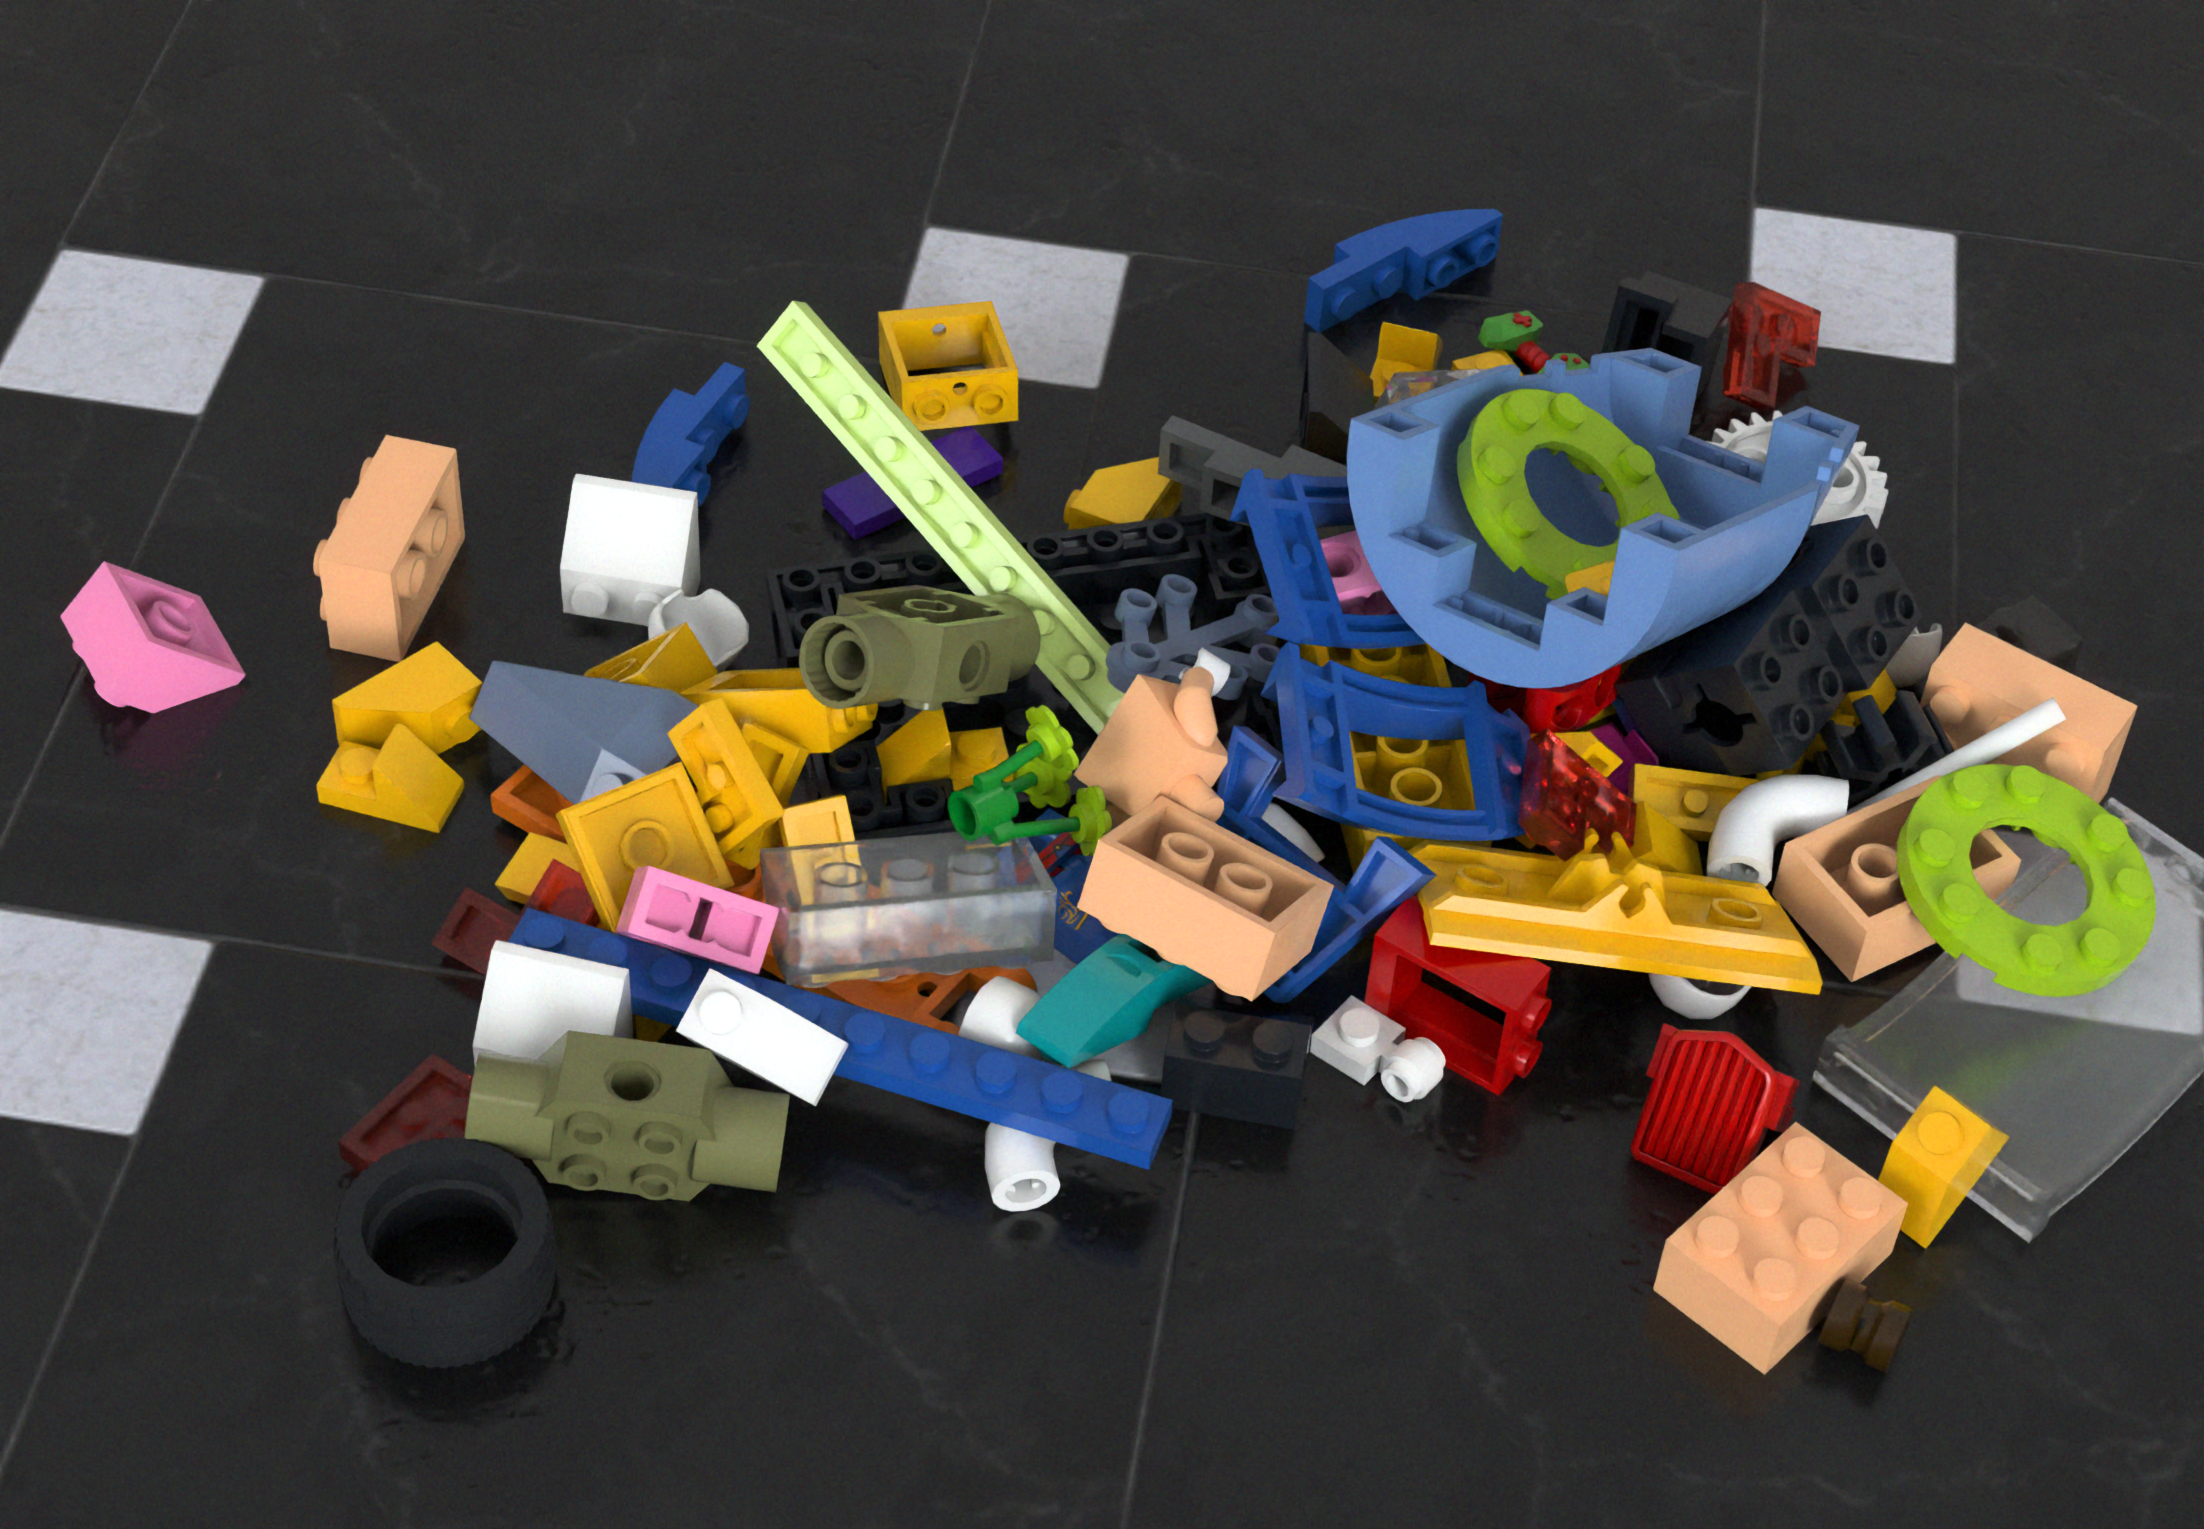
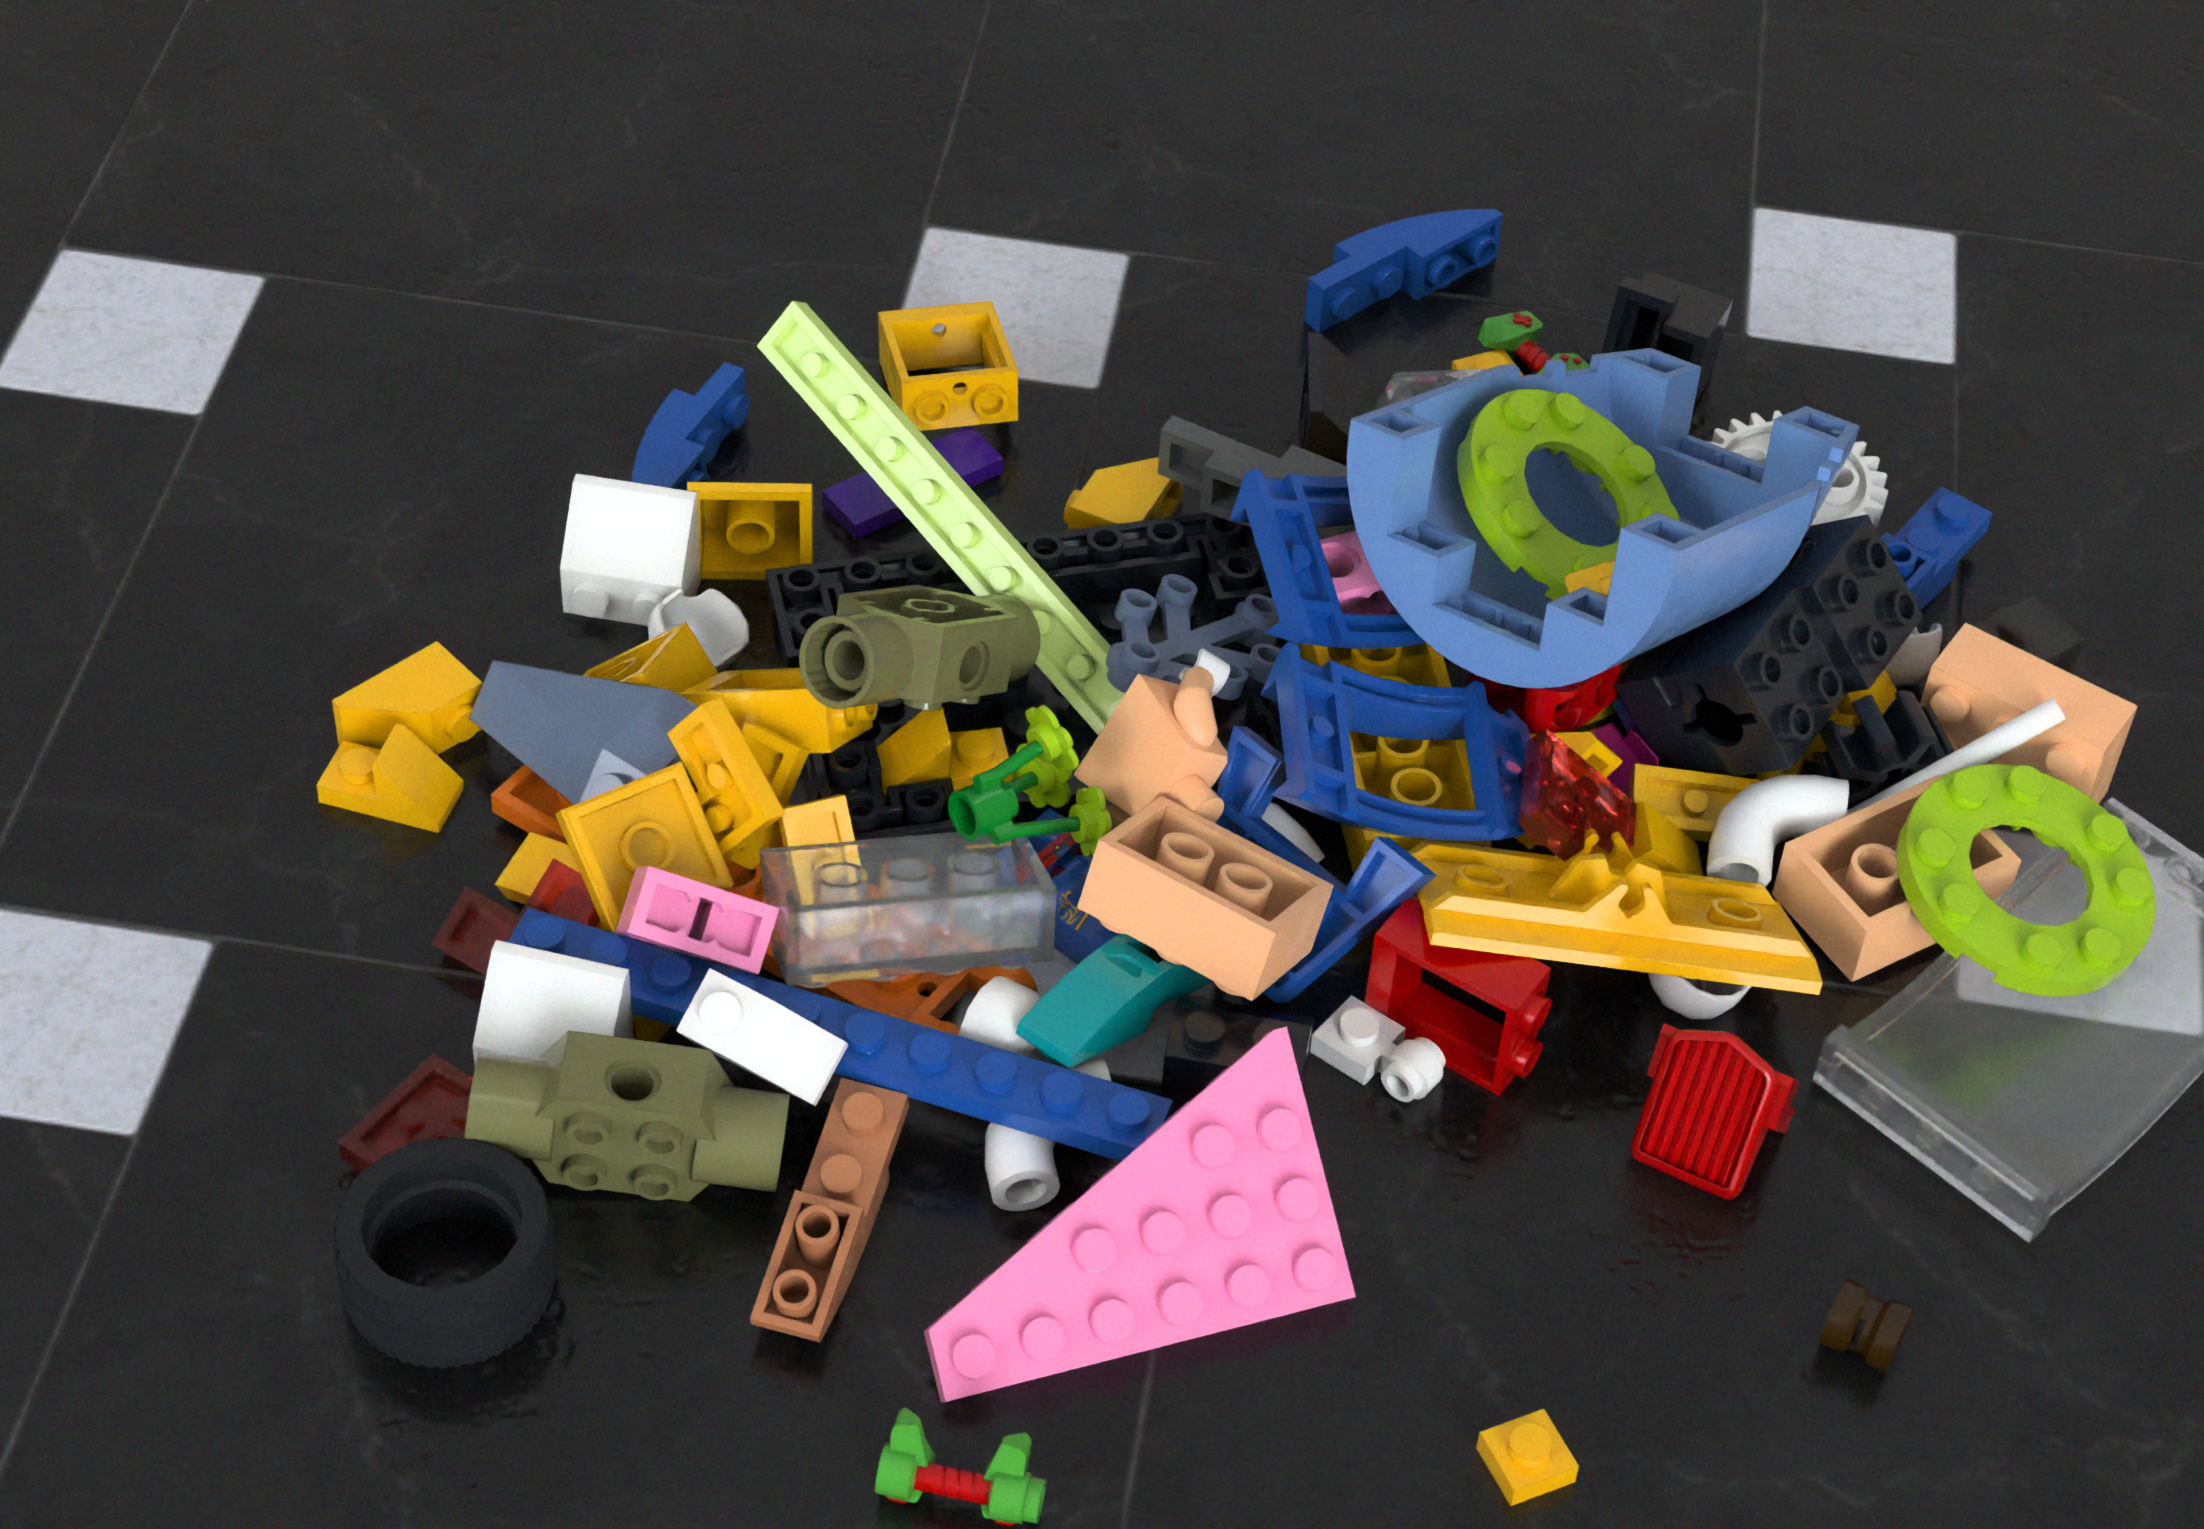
bright pink slope [60,561,246,713] -> none
light nougat brick [313,435,465,662] -> none
yellow slope [1370,322,1444,407] -> none
light nougat brick [1653,1122,1908,1375] -> none
clear red plate [1722,282,1821,409] -> none
yellow slope [1878,1085,2010,1249] -> none
none -> yellow slope [687,482,814,580]
none -> nougat slope [750,1078,909,1343]
none -> bright green piece [875,1408,1047,1526]
none -> bright pink wing [924,1027,1356,1403]
none -> yellow plate [1476,1408,1579,1506]
none -> blue slope [1881,486,1993,611]

